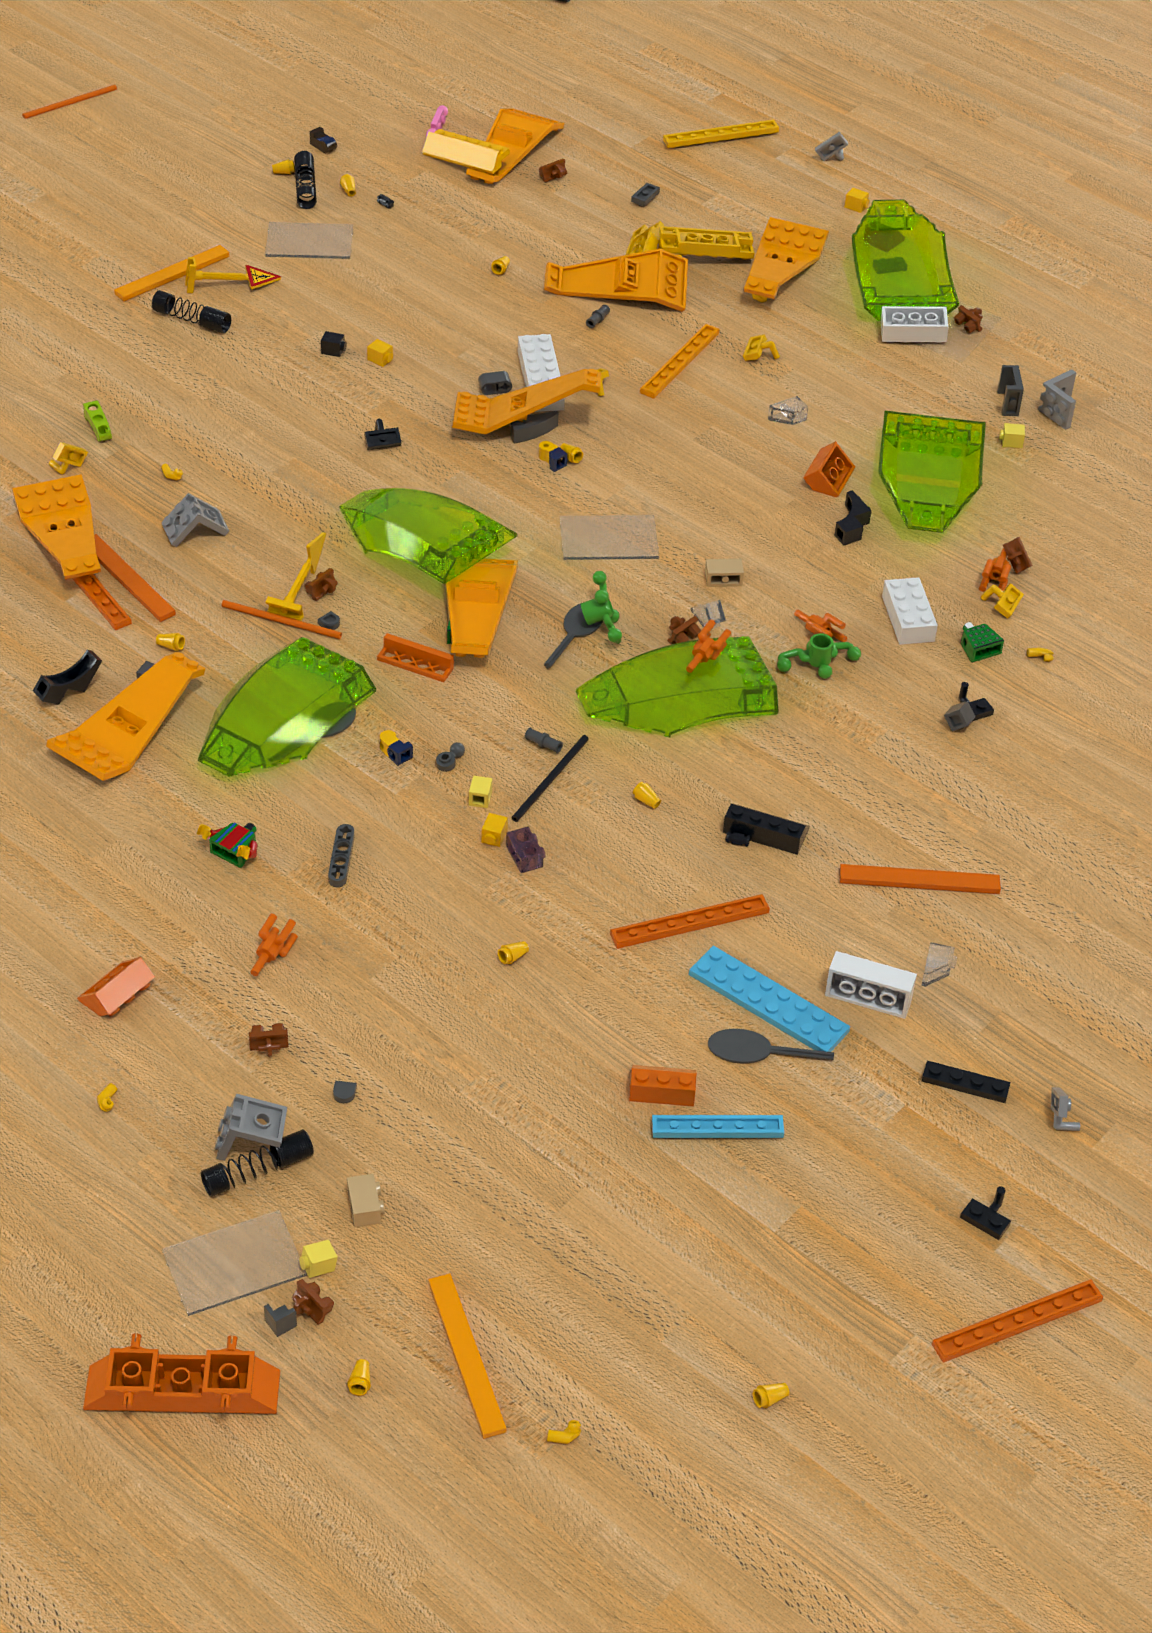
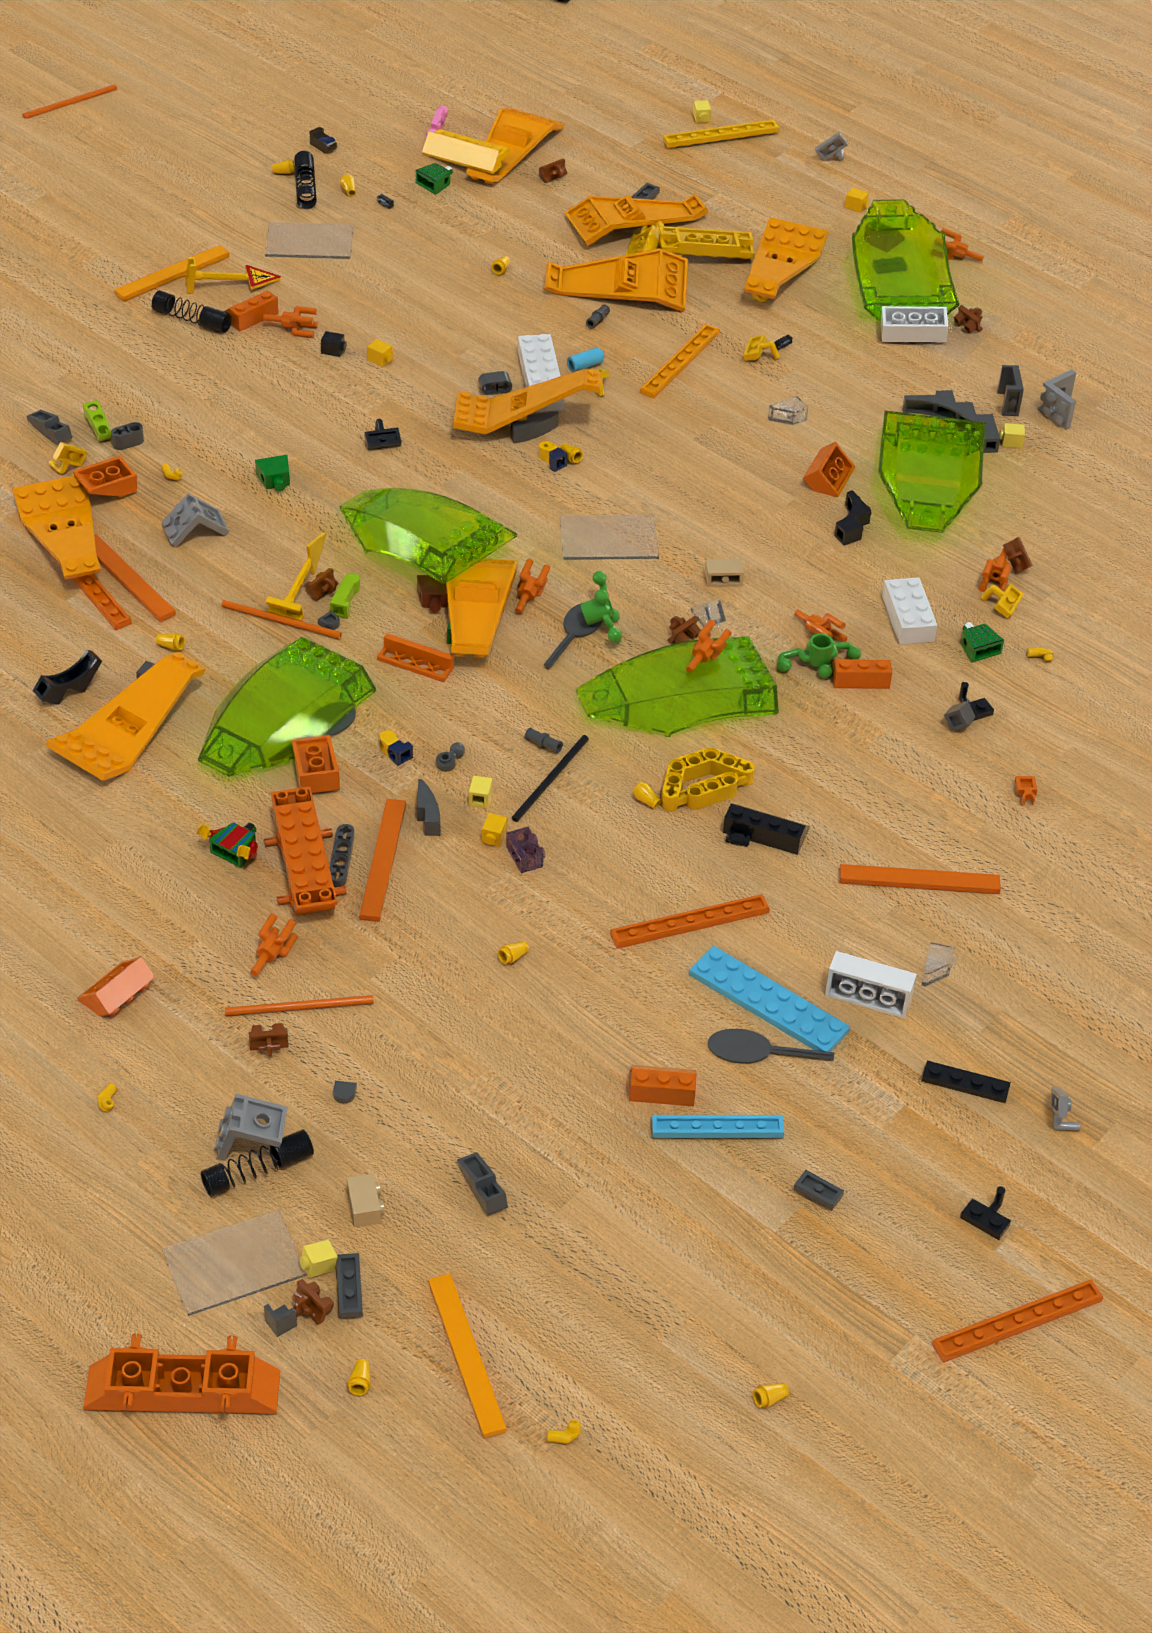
none -> dark grey slope [27,409,73,445]
none -> orange slope [73,456,137,497]
none -> dark grey beam [111,422,144,450]
none -> orange slope [224,290,279,332]
none -> orange piece [225,995,374,1016]
none -> green torso [255,454,290,491]
none -> orange plant [263,306,318,338]
none -> orange piece [264,786,347,915]
none -> orange slope [291,735,340,793]
none -> lime leg [330,573,360,619]
none -> dark grey plate [337,1253,363,1318]
none -> orange tile [360,799,406,922]
none -> green torso [416,163,453,195]
none -> copper torso [417,575,448,612]
none -> dark grey slope [417,779,441,836]
none -> dark grey slope [457,1152,508,1215]
none -> orange plant [515,559,550,614]
none -> light orange wing [564,194,709,246]
none -> medium azure brick [567,347,605,373]
none -> yellow piece [661,747,755,811]
none -> light yellow brick [693,100,711,123]
none -> black piece [775,334,793,350]
none -> dark grey plate [794,1170,844,1211]
none -> orange slope [831,659,892,689]
none -> dark grey arch [902,390,1000,453]
none -> orange plant [932,227,984,262]
none -> orange plate [1015,776,1037,805]

